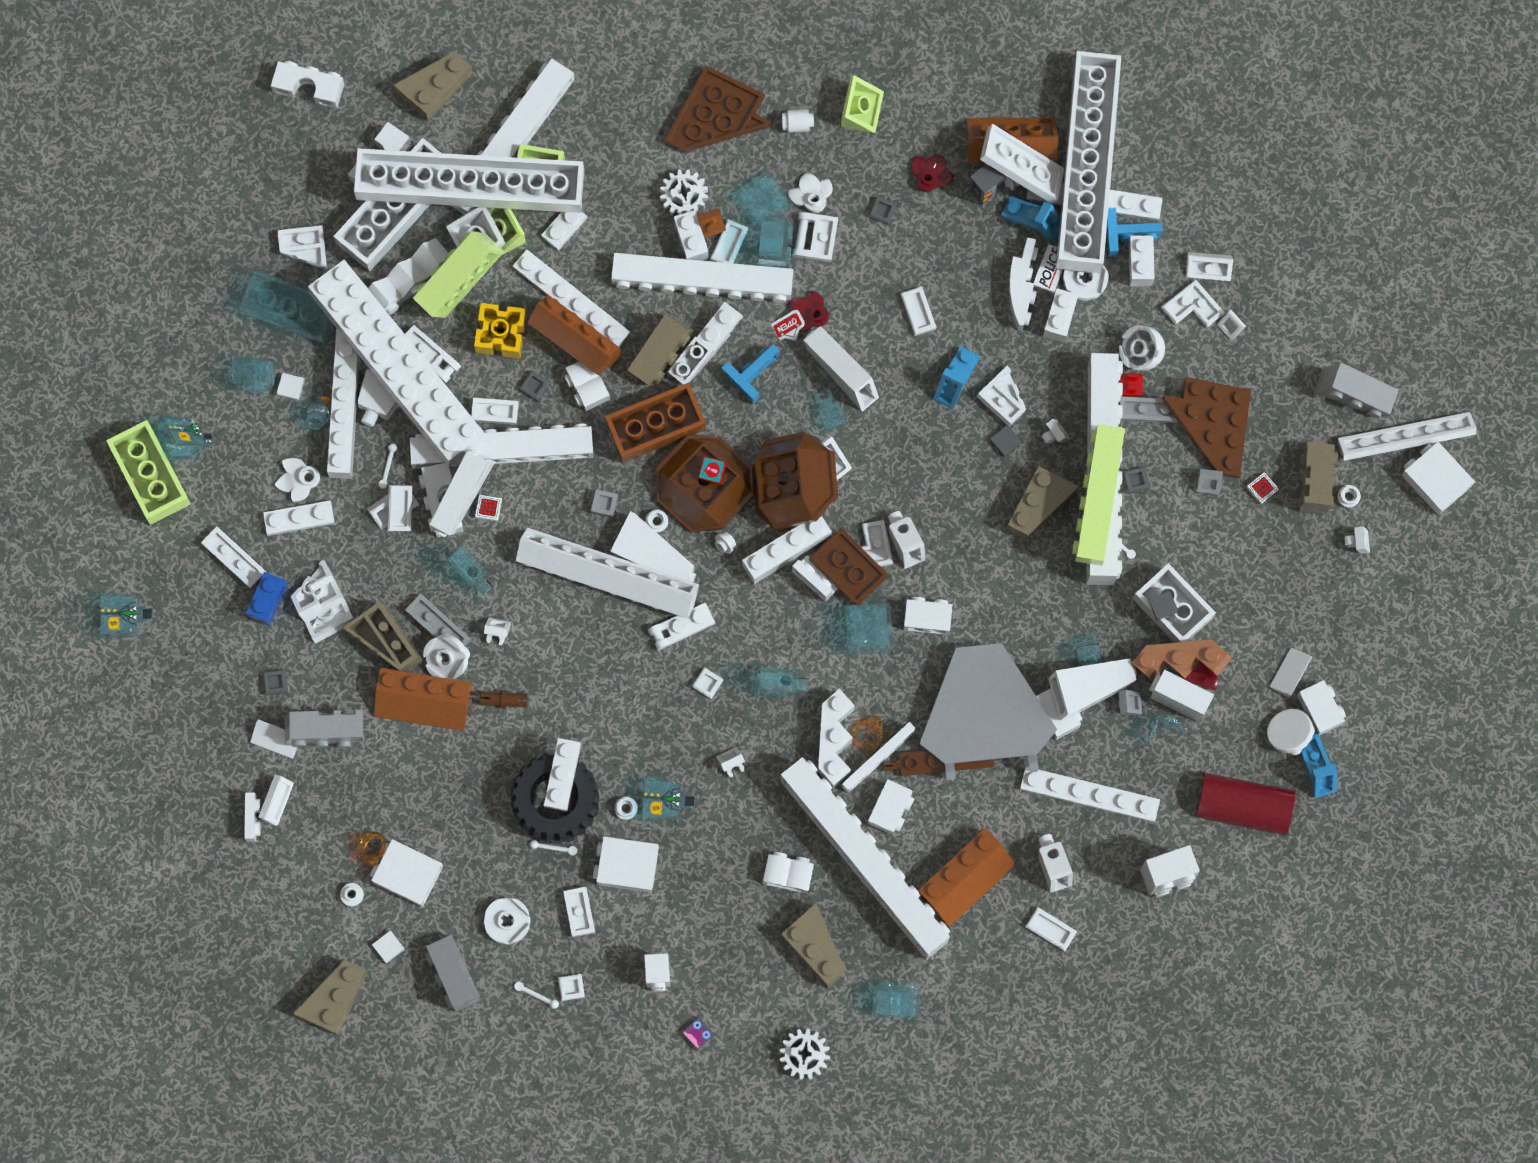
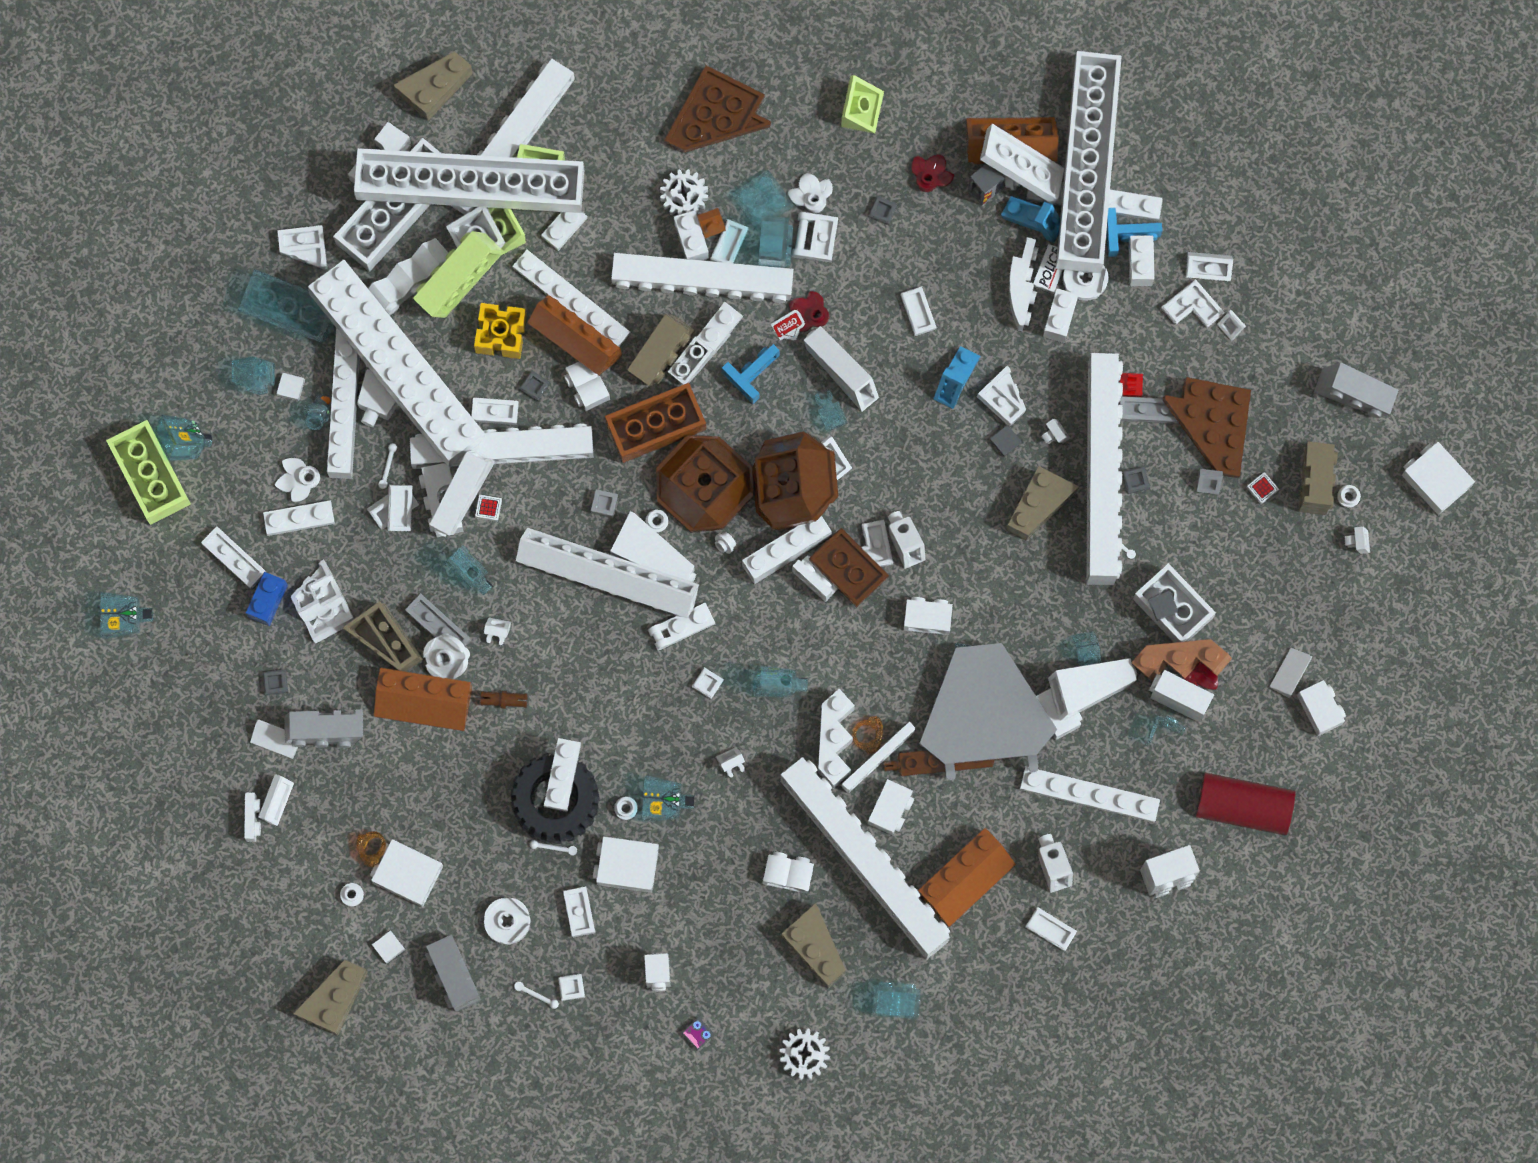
white arch [271,61,344,109] -> none
white plate [405,325,461,383] -> none
tile [698,456,727,485] -> none
white brick [782,109,814,133] -> none
clear light blue brick [844,603,894,656] -> none
yellowish green brick [1072,424,1125,566] -> none
white cylinder [1119,325,1165,371] -> none
light grey plate [1119,690,1142,716] -> none
white tile [1267,709,1315,755] -> none
dark azure bracket [1300,733,1338,798] -> none
white plate [1338,412,1476,461] -> none

